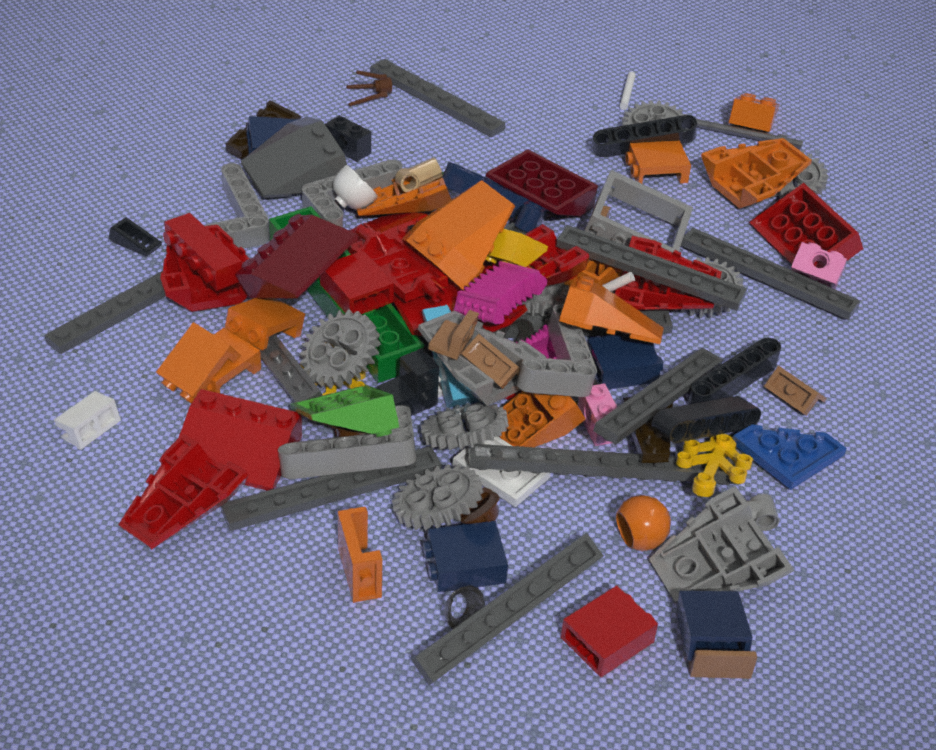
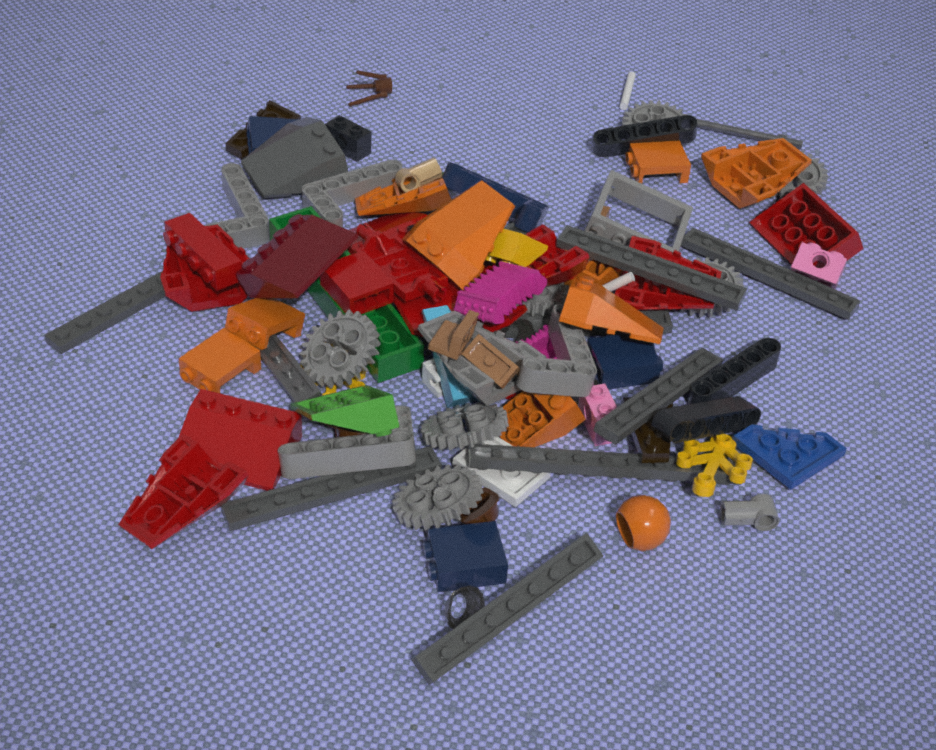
white hinge [54,391,121,450] -> none
black slope [109,217,162,256] -> none
orange panel [156,322,241,404] -> none
white cylinder [333,165,378,210] -> none
orange panel [338,507,383,603] -> none
dark grey plate [370,59,506,138] -> none
black brick [377,348,439,416] -> none
dark red slope [485,149,598,216] -> none
red brick [561,586,658,677] -> none
light grey wedge [649,486,794,604] -> none
dark blue brick [676,591,753,661] -> none
medium nougat panel [688,650,757,679] -> none
orange slope [729,93,780,132] -> none
medium nougat panel [764,365,827,416] -> none

